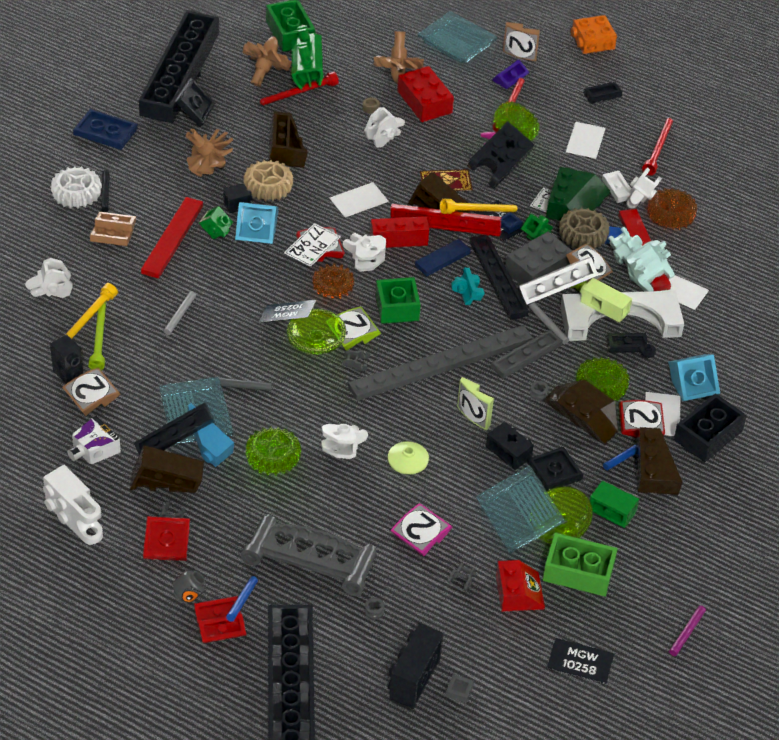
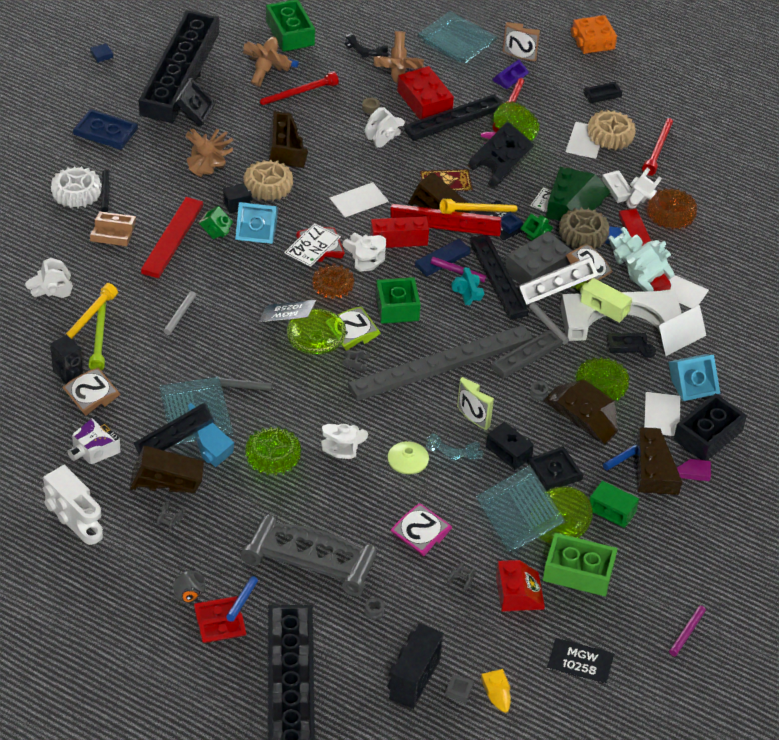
red tile [143,516,190,561] -> none
green piece [291,25,323,90] -> none
slope [619,400,665,438] -> none
none -> dark blue tile [90,43,113,62]
none -> black piece [345,33,389,58]
none -> black plate [404,94,504,141]
none -> clear light blue piece [426,433,483,461]
none -> magenta bar [430,257,486,283]
none -> yellow plate [481,669,511,713]
none -> tan gear [587,109,636,151]
none -> white sticker [659,305,706,356]
none -> magenta tile [677,459,711,481]

